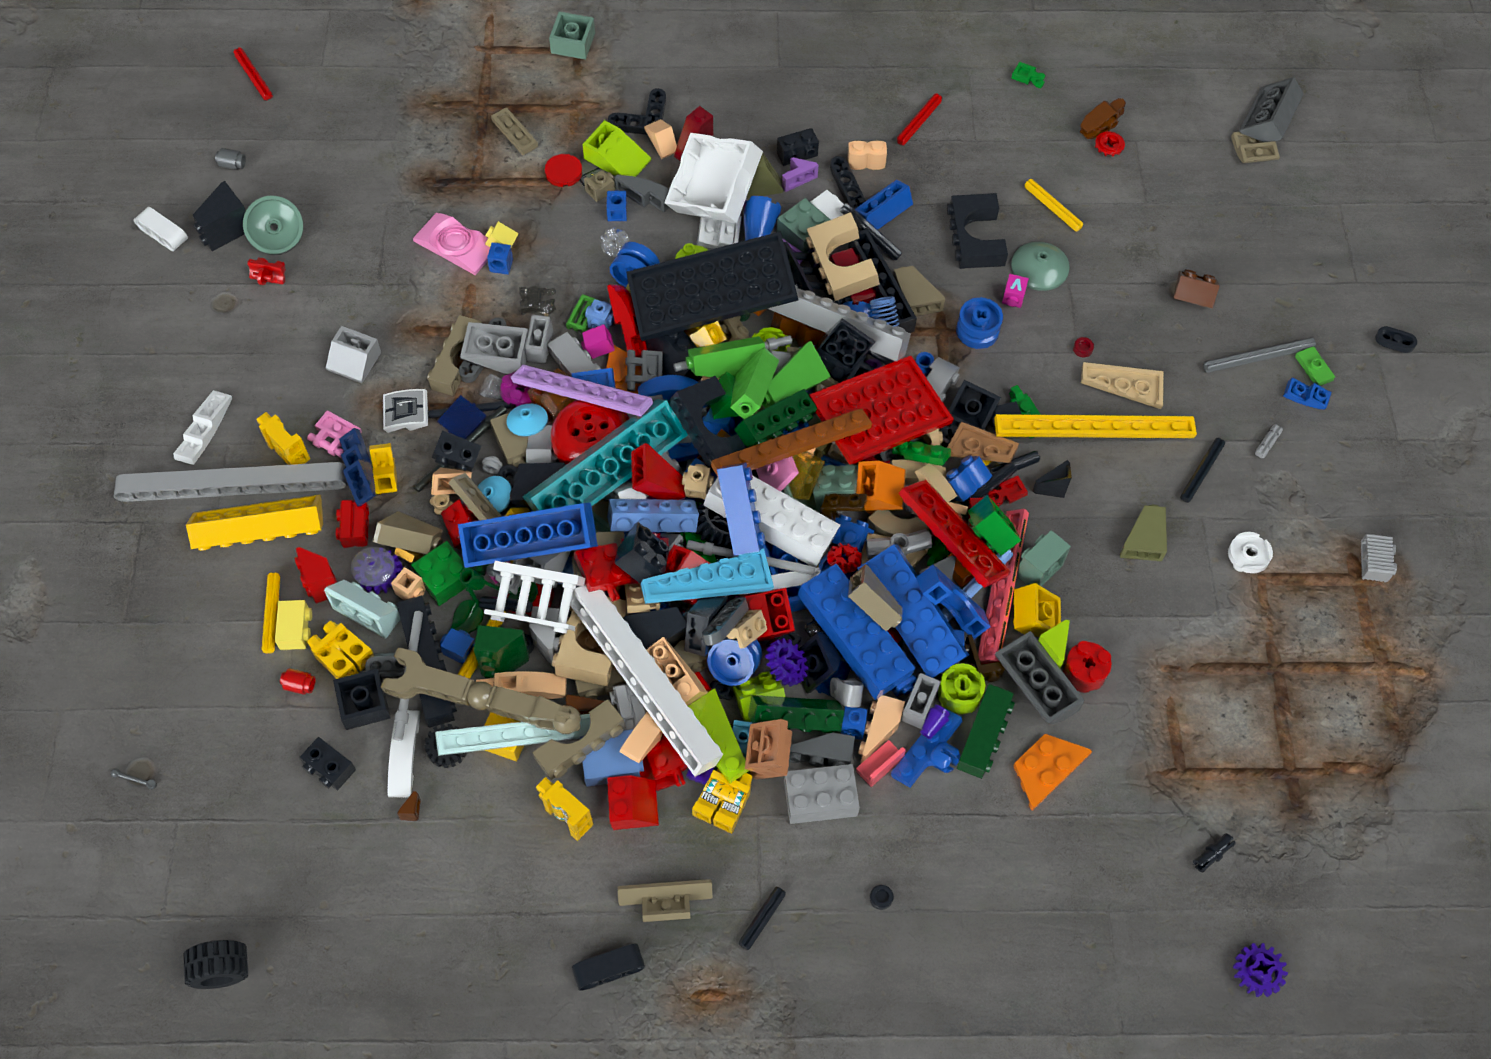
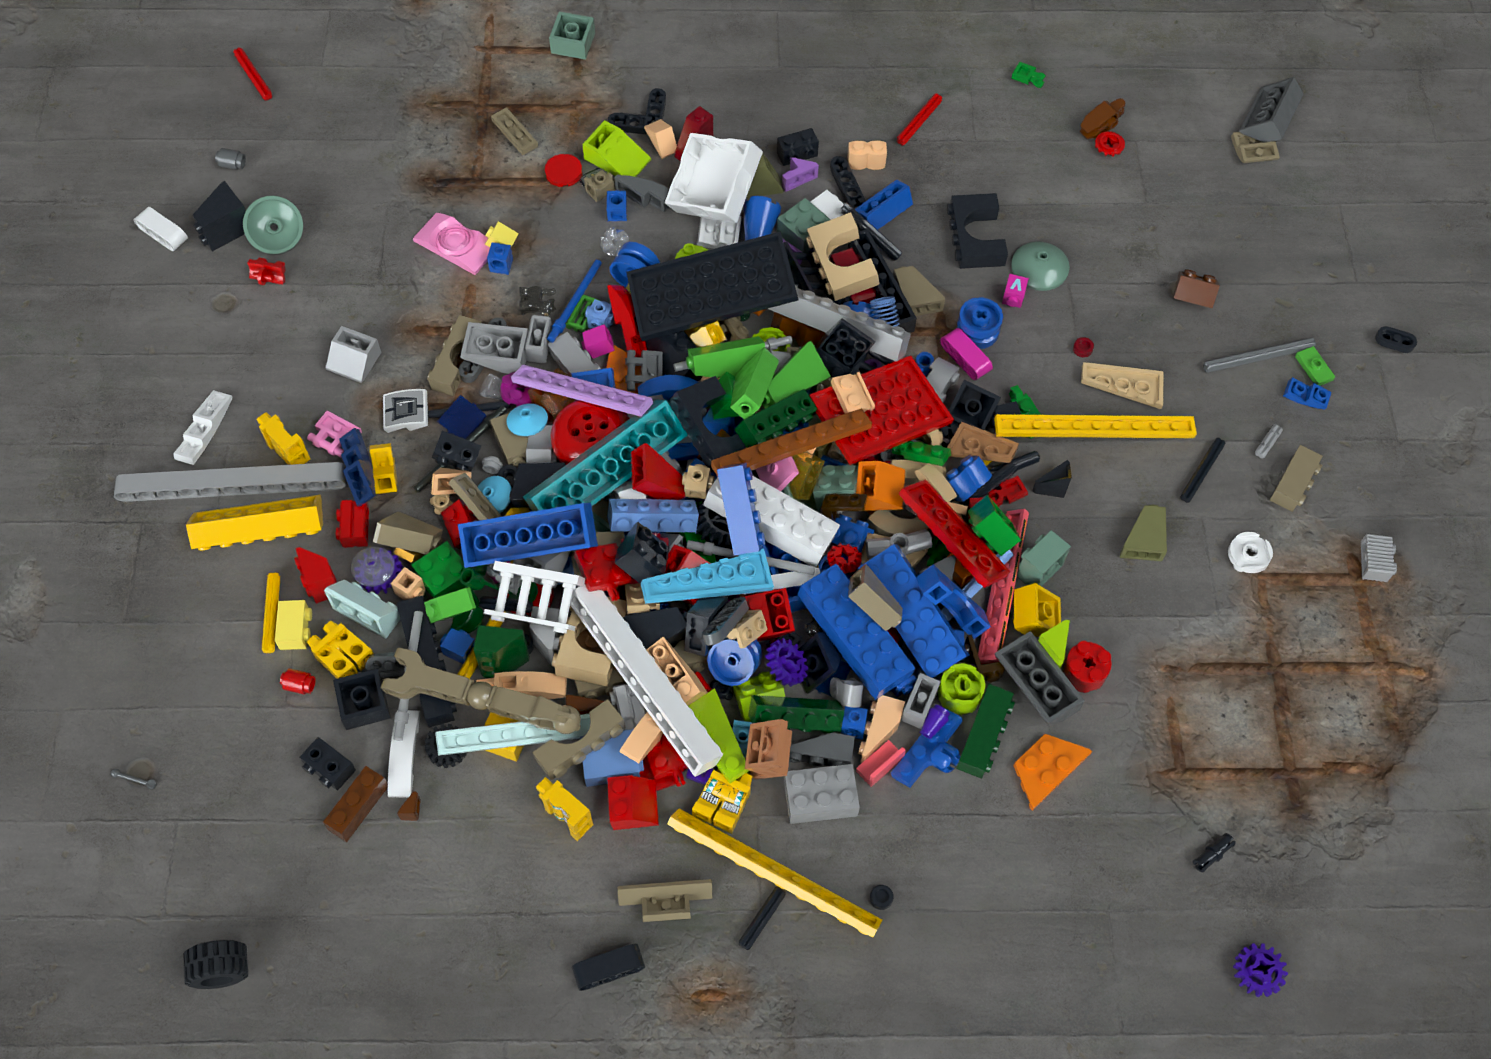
yellow axle [1024,179,1083,232] -> none
none -> reddish brown brick [323,766,388,842]
none -> bright green slope [424,587,476,623]
none -> blue bar [547,260,602,343]
none -> yellow plate [667,808,883,937]
none -> light nougat plate [831,372,875,414]
none -> dark pink beam [940,328,993,380]
none -> dark tan brick [1270,445,1323,512]

